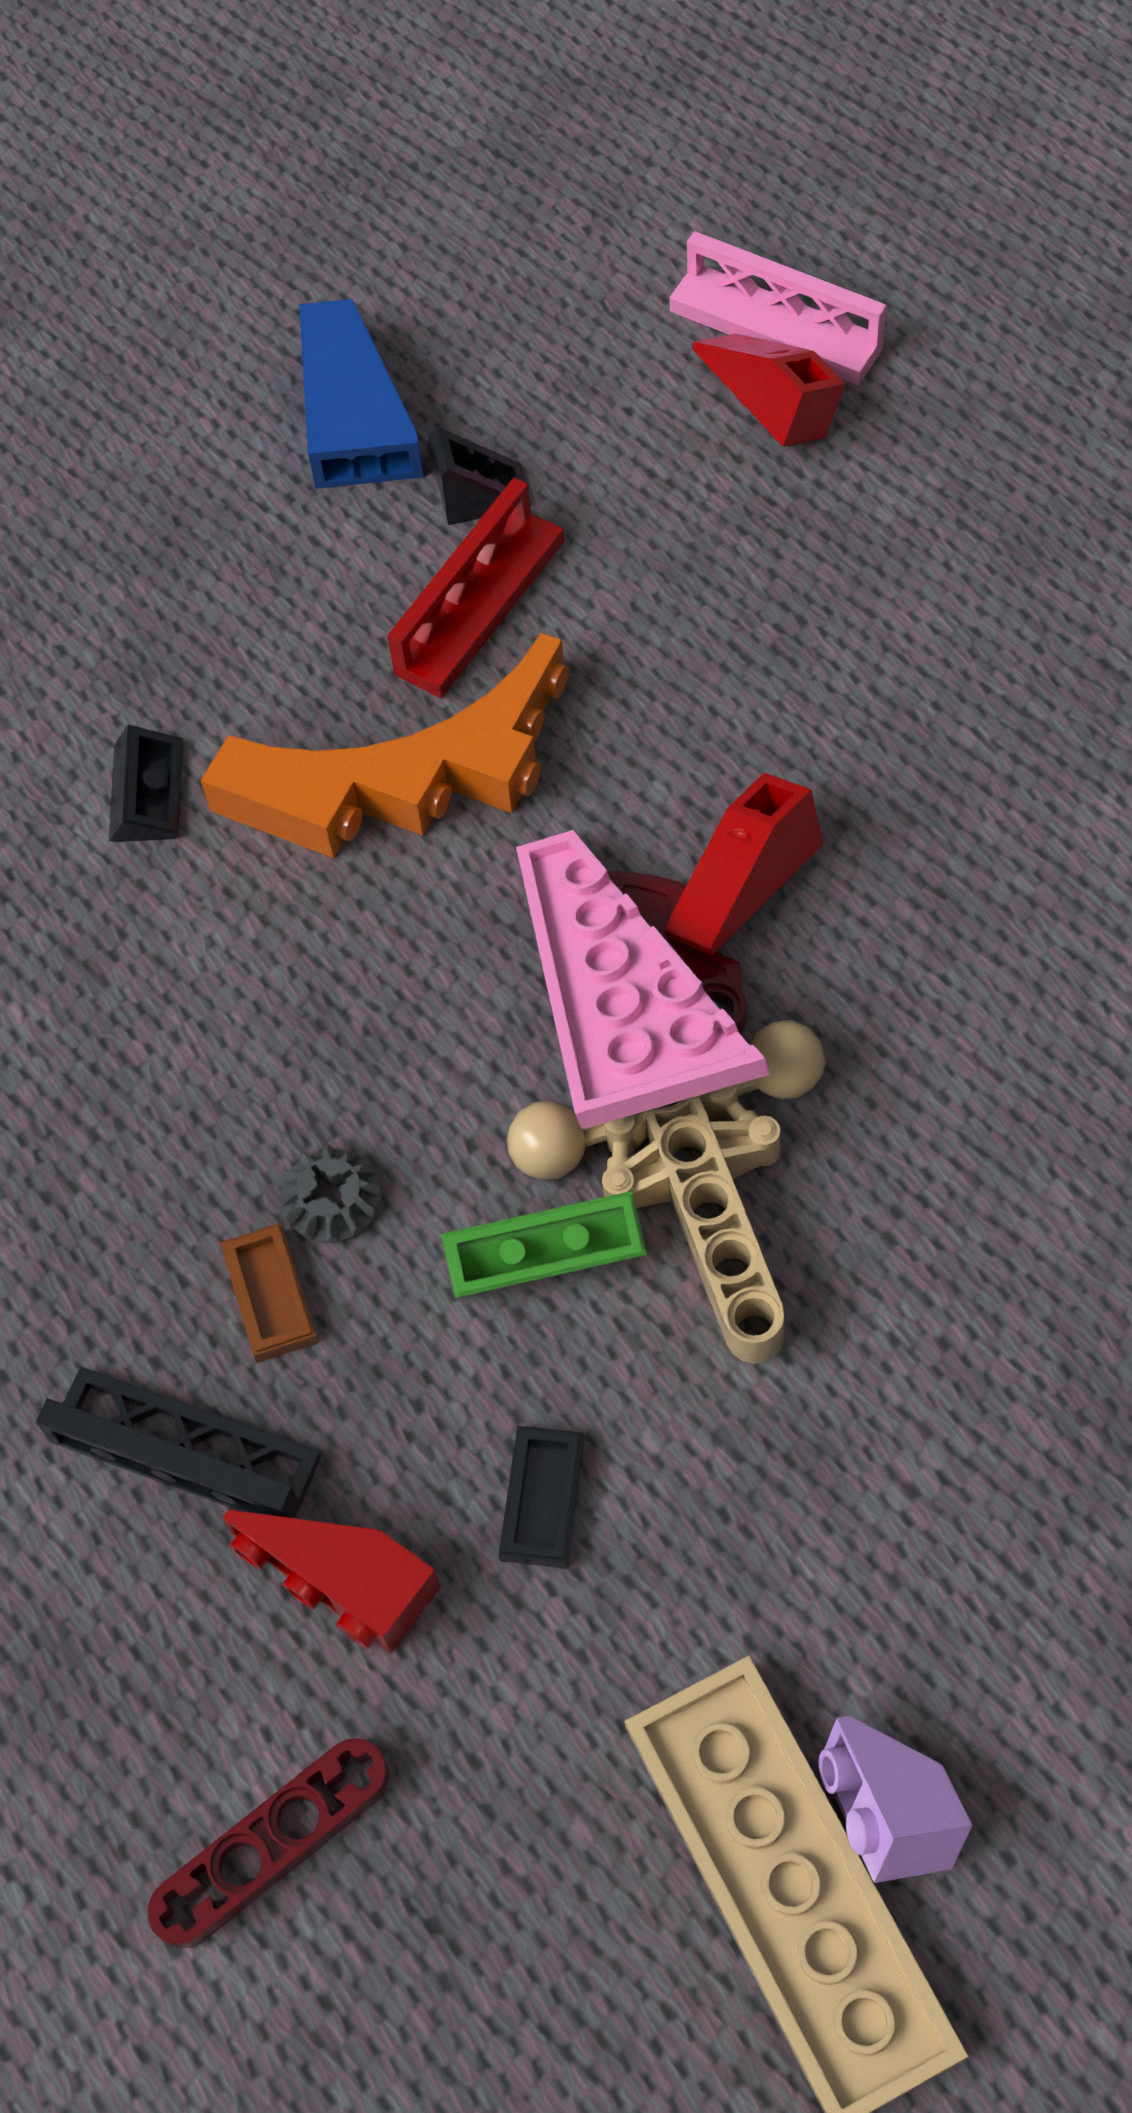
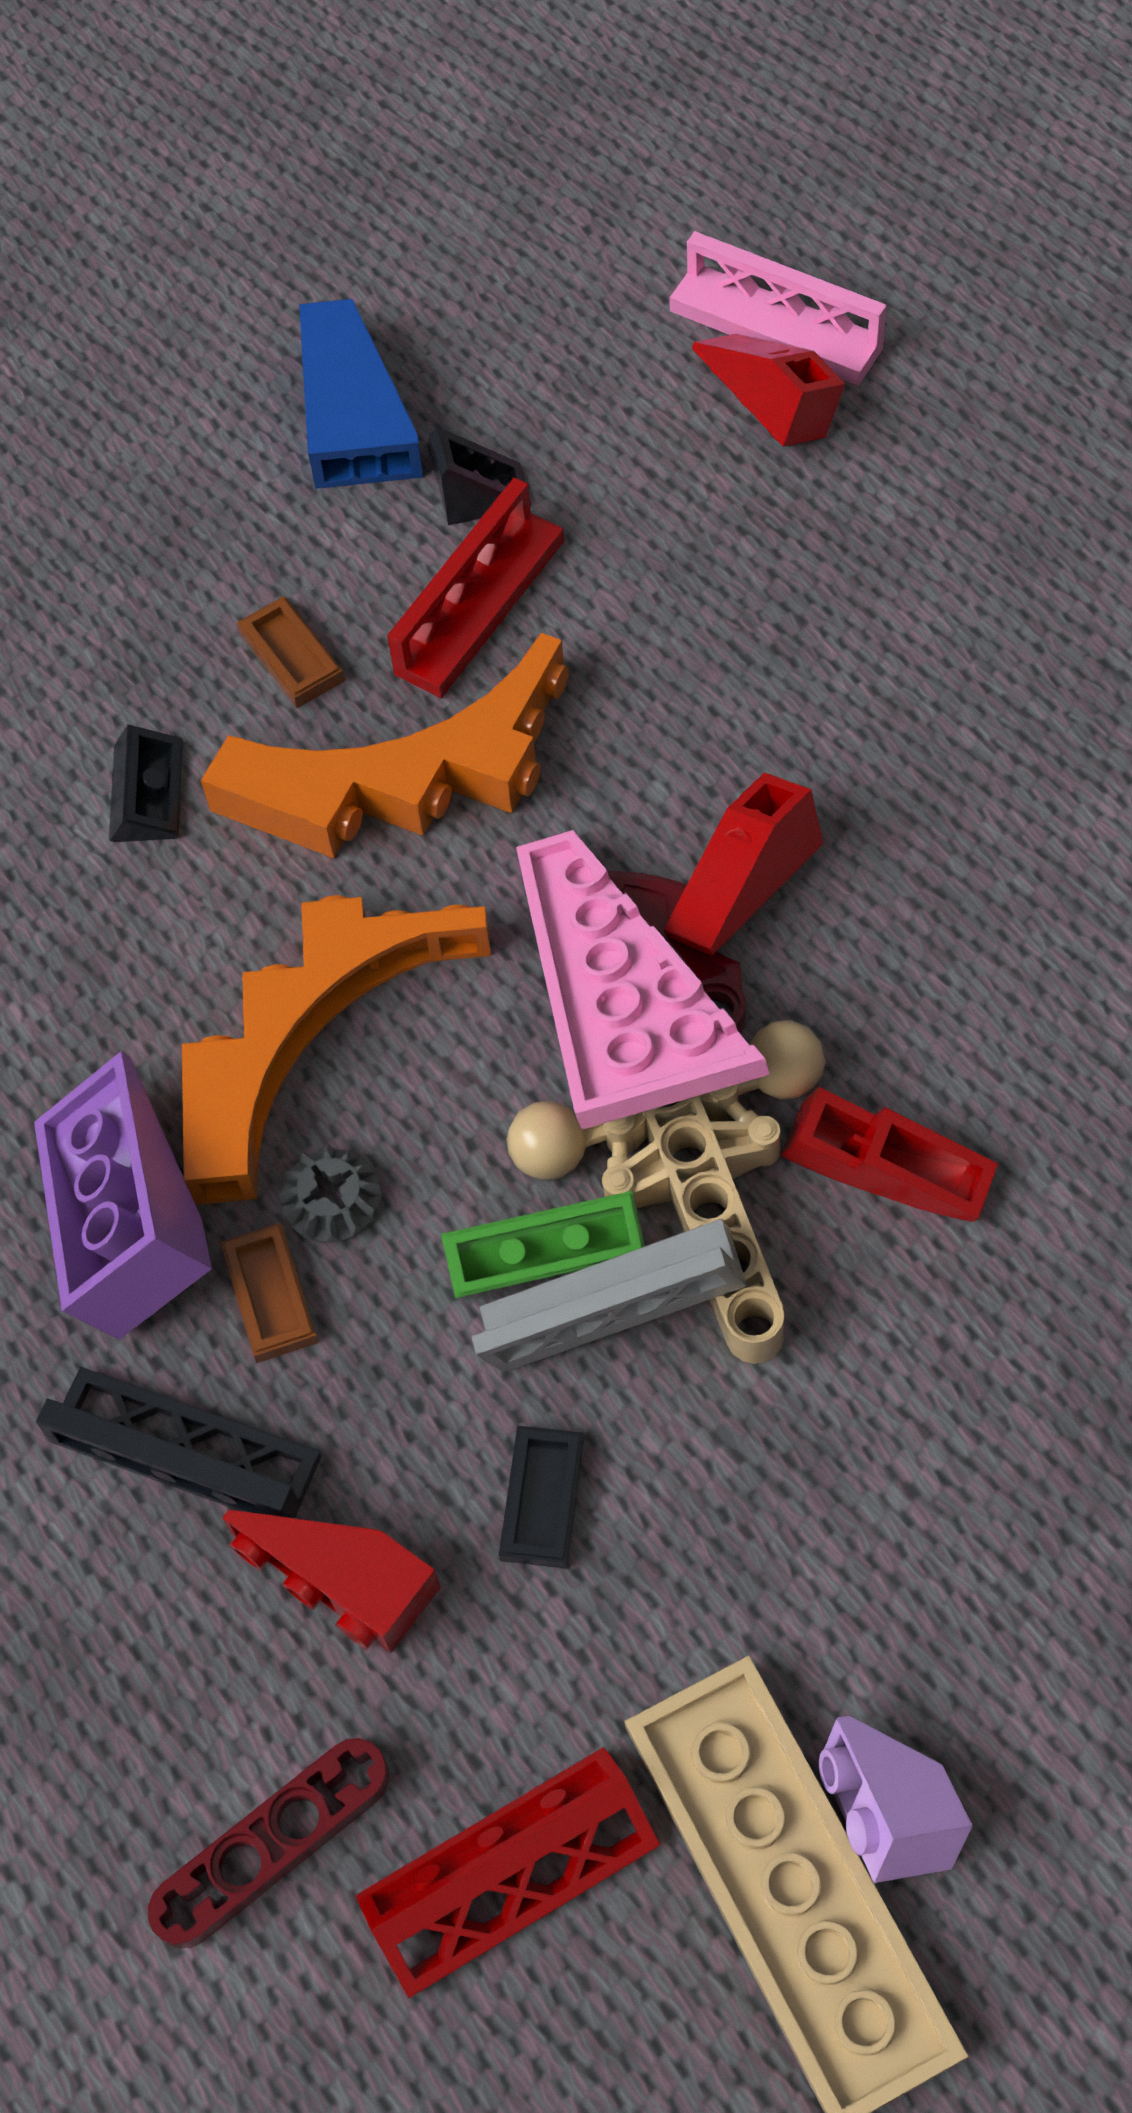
none -> medium lavender slope [34,1051,212,1340]
none -> orange arch [182,895,491,1205]
none -> dark orange tile [236,596,345,708]
none -> red fence [355,1747,660,1999]
none -> light grey fence [471,1219,747,1372]
none -> red slope [781,1087,998,1222]

